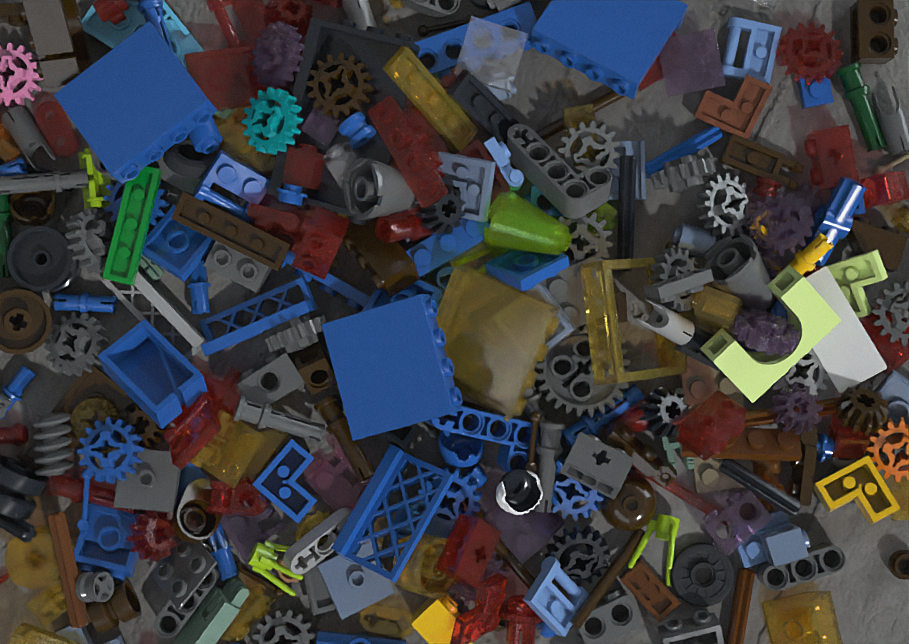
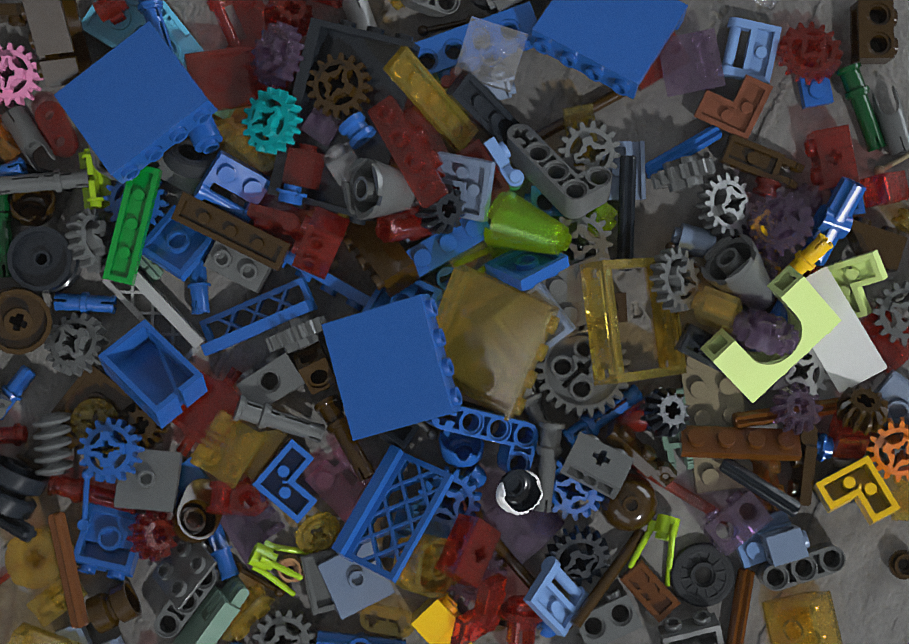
dark grey wheel [75,572,114,602] -> none
clear red plate [164,392,222,470] -> none
light grey beam [283,507,353,575] -> none
dark brown hinge [523,411,541,472] -> none
light grey piece [634,298,695,345] -> none
dark grey plate [644,269,714,303] -> none
clear red brick [677,390,747,461] -> none

